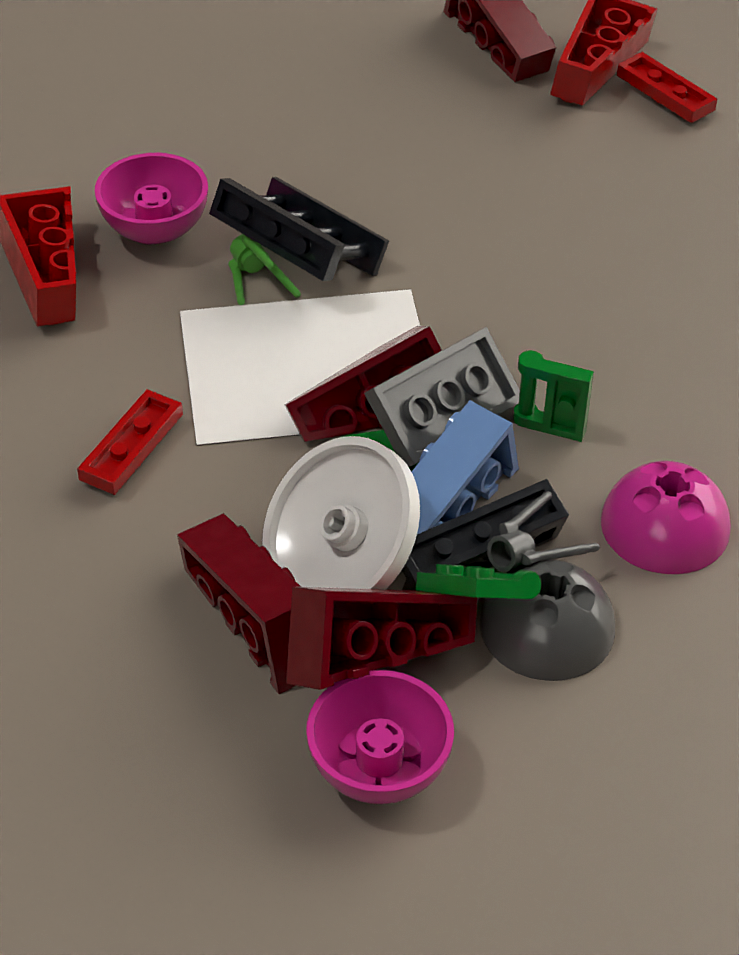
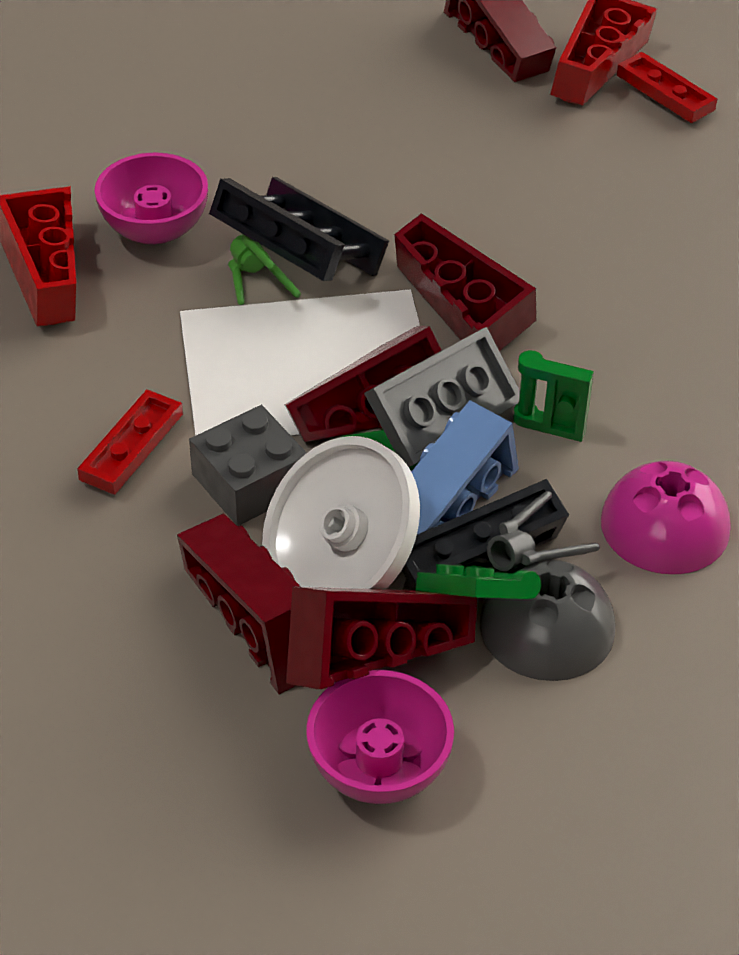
none -> dark grey brick [189,404,307,526]
none -> dark red wedge [394,213,536,351]

